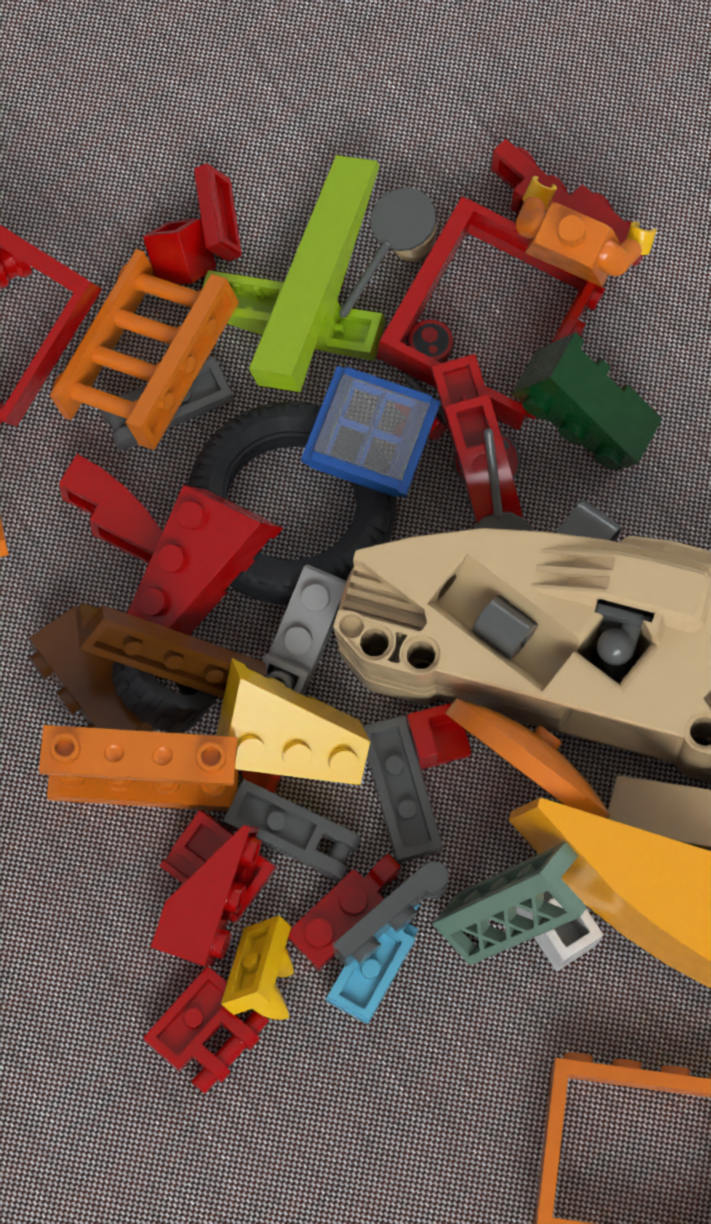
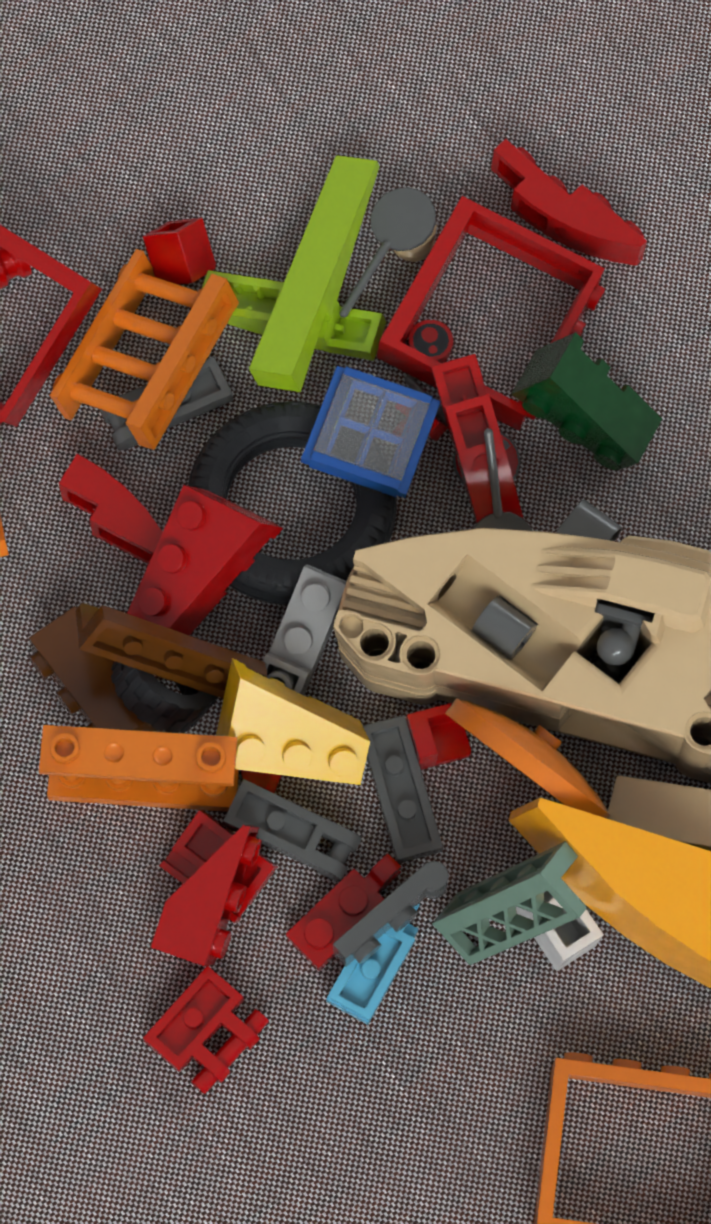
red tile [194,163,242,262] -> none
yellow tile [221,915,294,1020] -> none
orange torso [516,176,657,288] -> none

